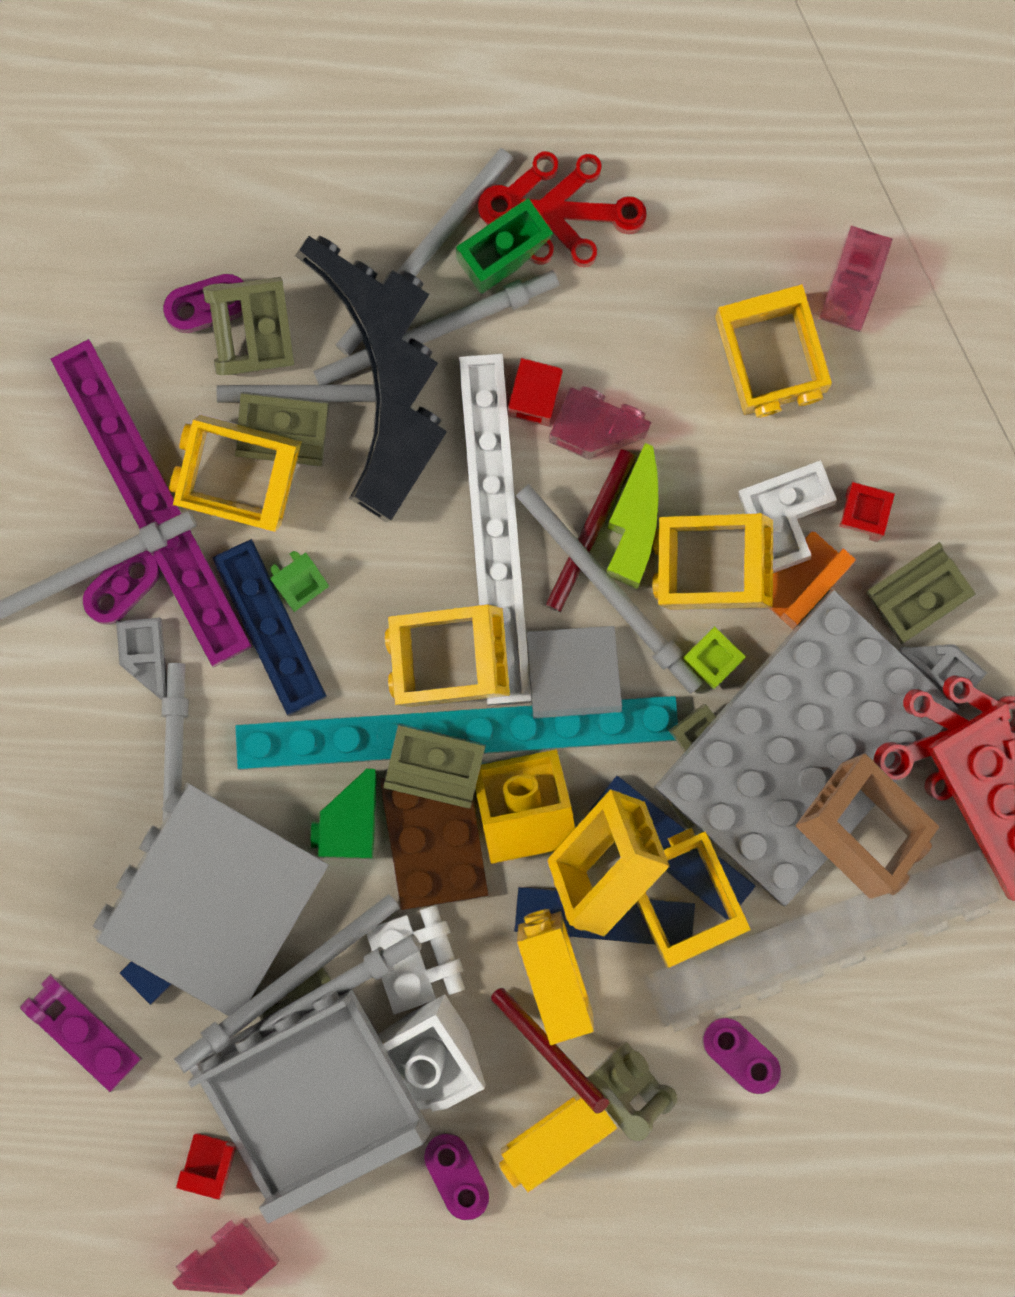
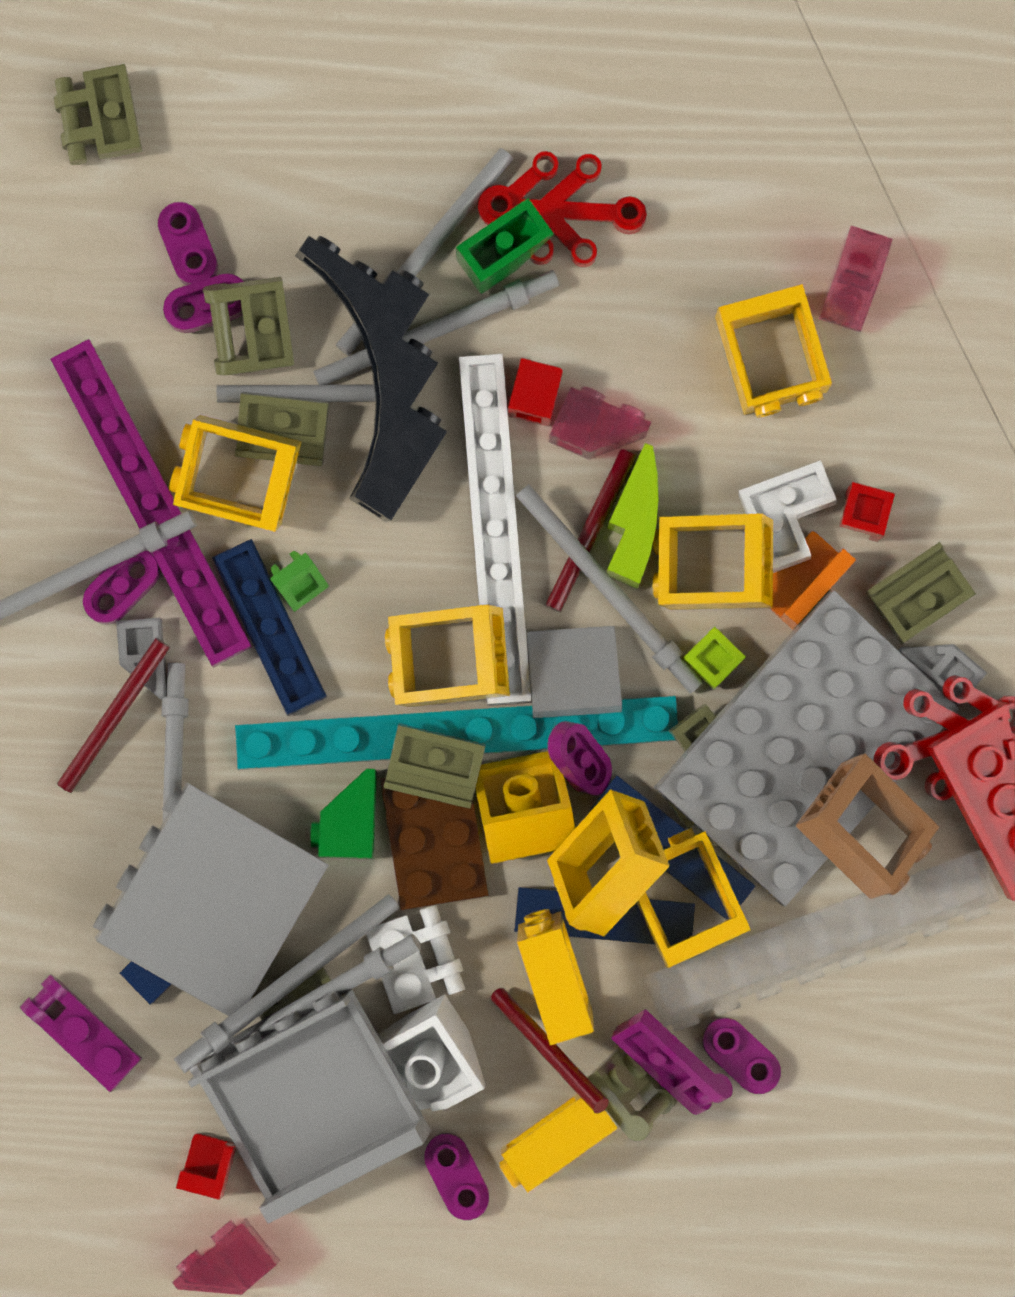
none -> olive plate [53,64,143,165]
none -> dark red bar [57,638,170,793]
none -> magenta plate [158,202,218,285]
none -> magenta plate [548,721,612,795]
none -> magenta plate [611,1009,733,1115]

